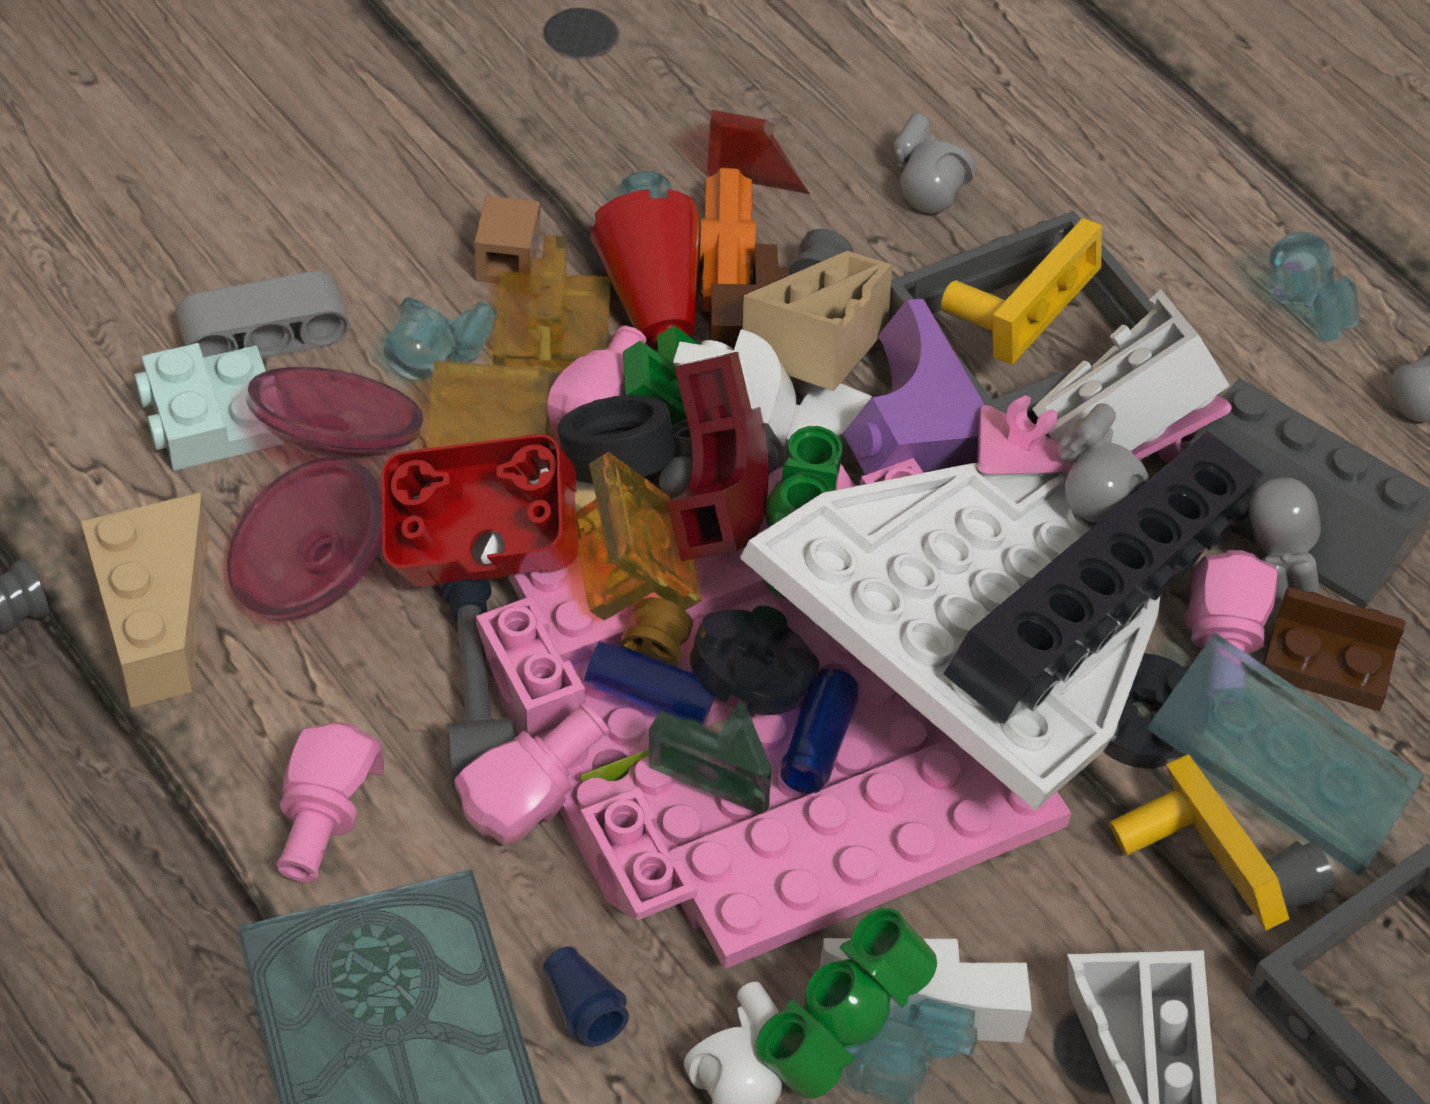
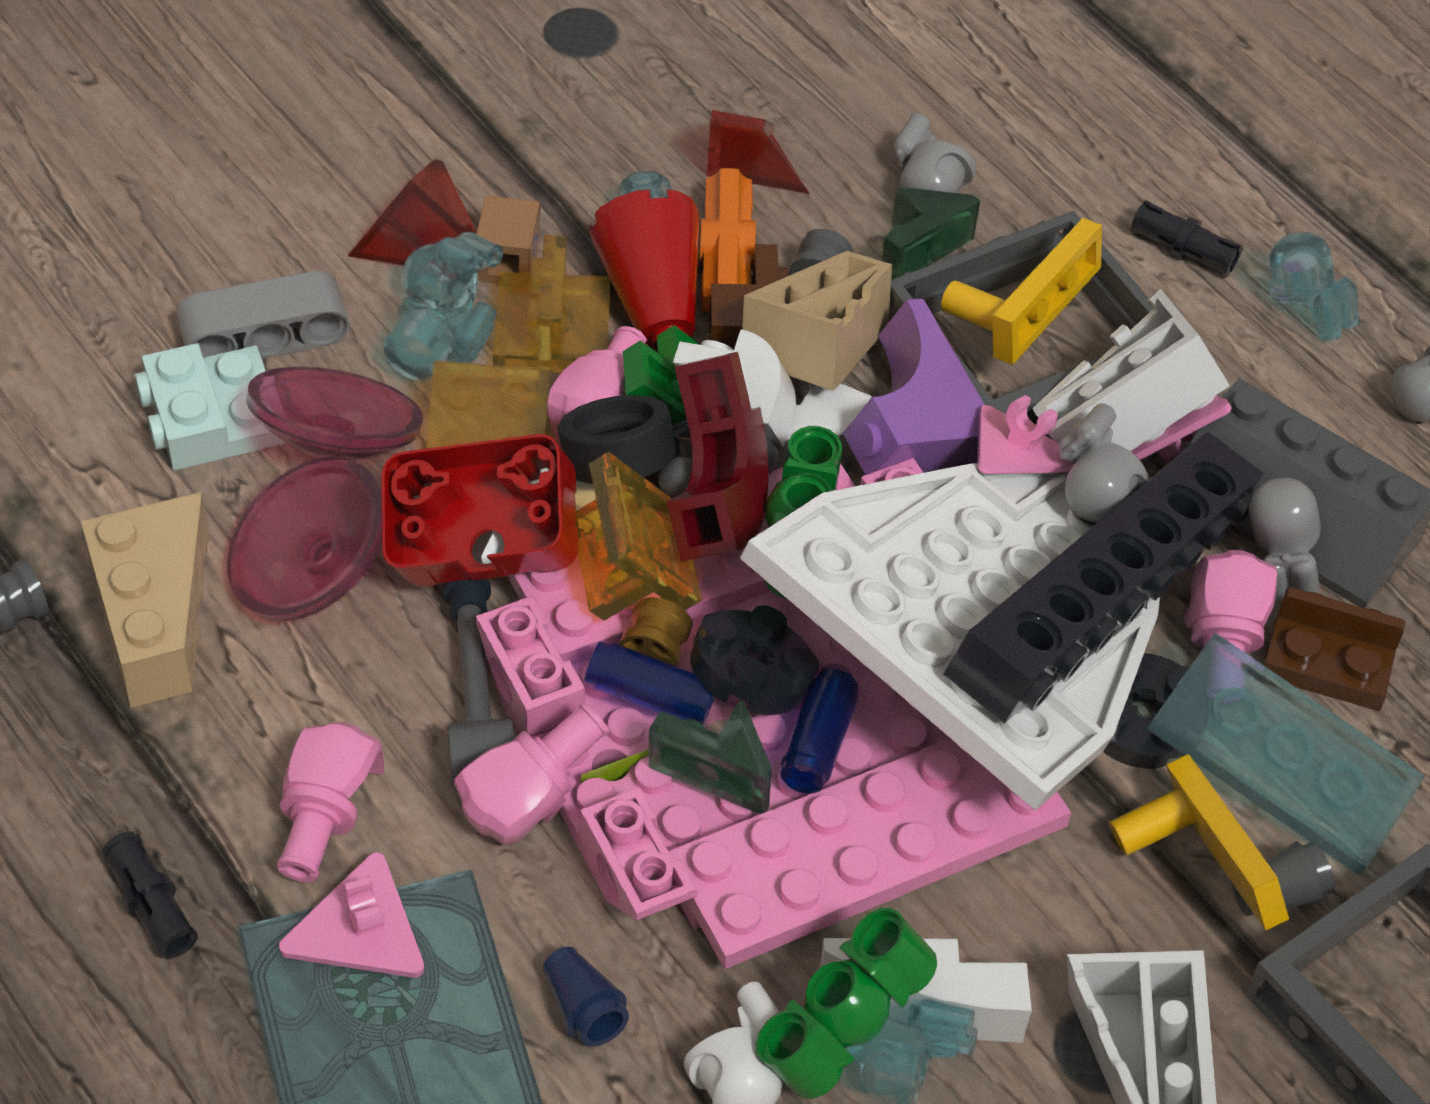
none -> black pin [101,832,198,959]
none -> bright pink piece [279,852,425,978]
none -> clear red slope [347,159,477,274]
none -> clear light blue piece [401,232,503,322]
none -> clear green slope [882,187,980,280]
none -> black pin [1130,200,1243,277]

